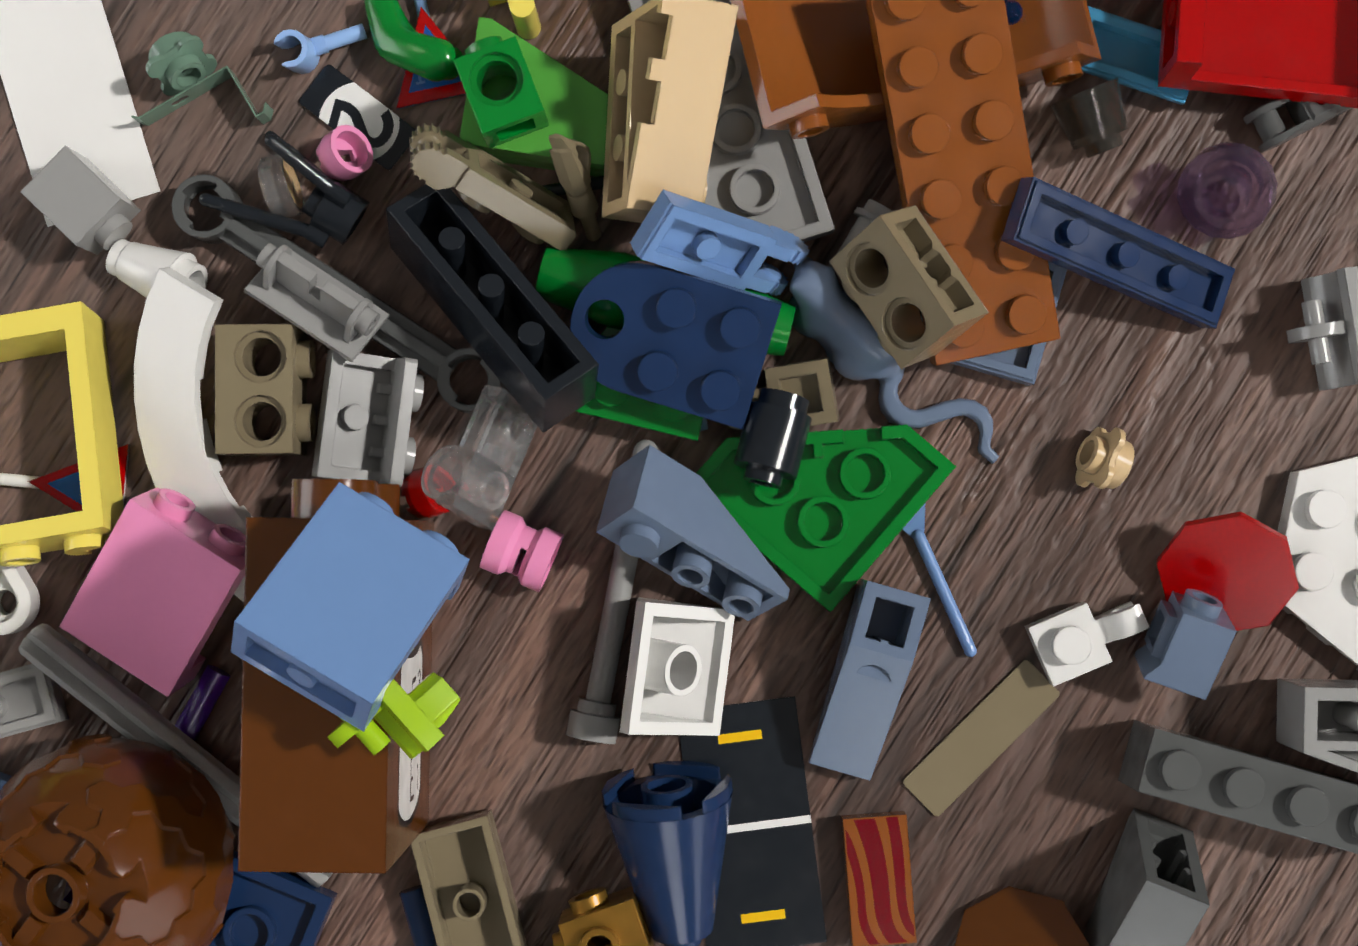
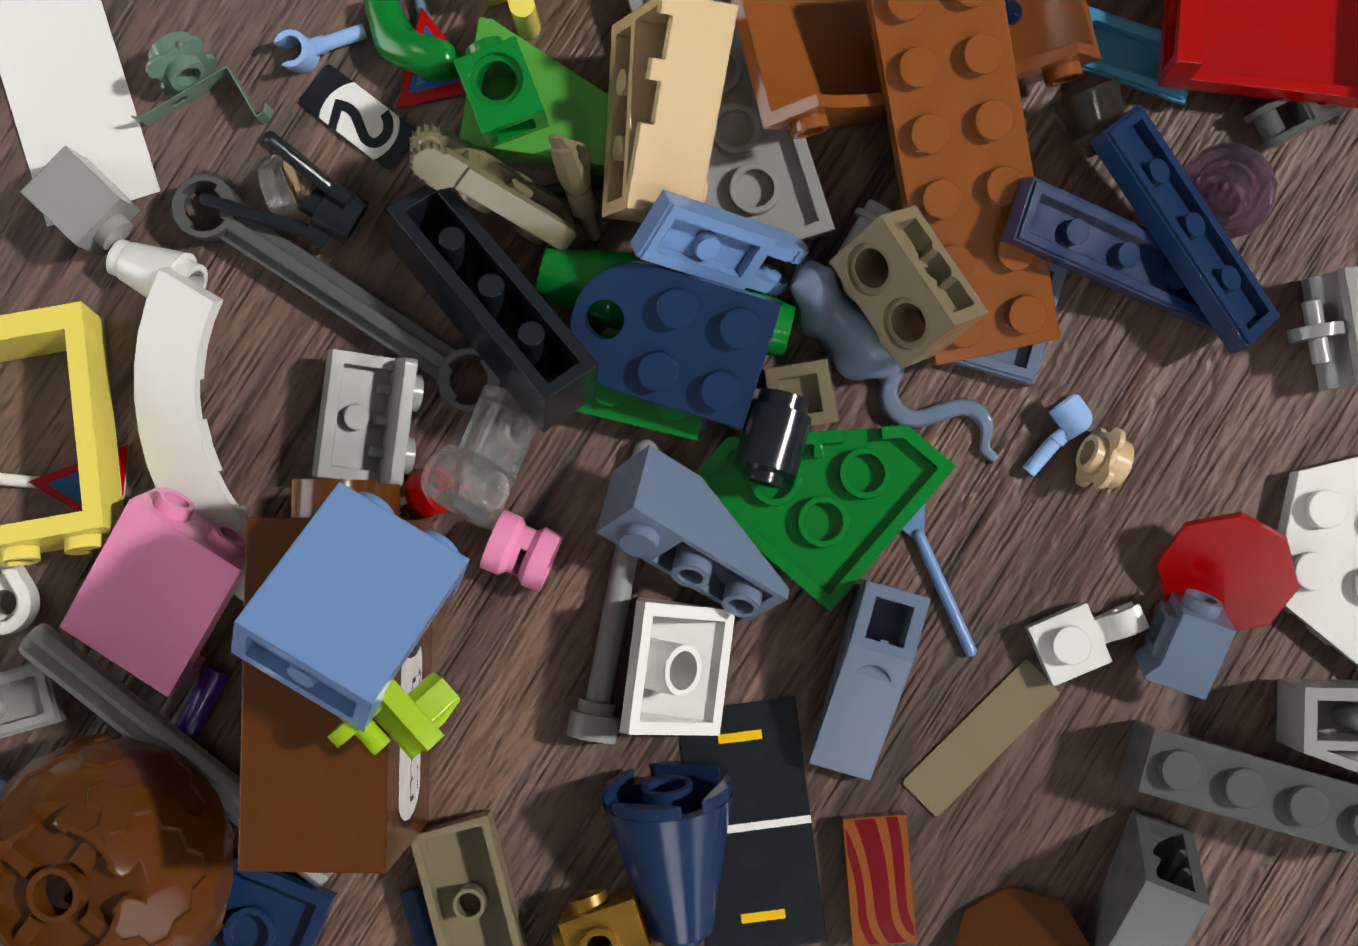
dark tan brick [215,324,317,457] -> none
light grey hinge [244,243,389,363] -> none
bright pink hinge [316,125,373,181] -> none
none -> light blue hand [1022,394,1093,477]
none -> dark blue tile [1089,104,1280,354]

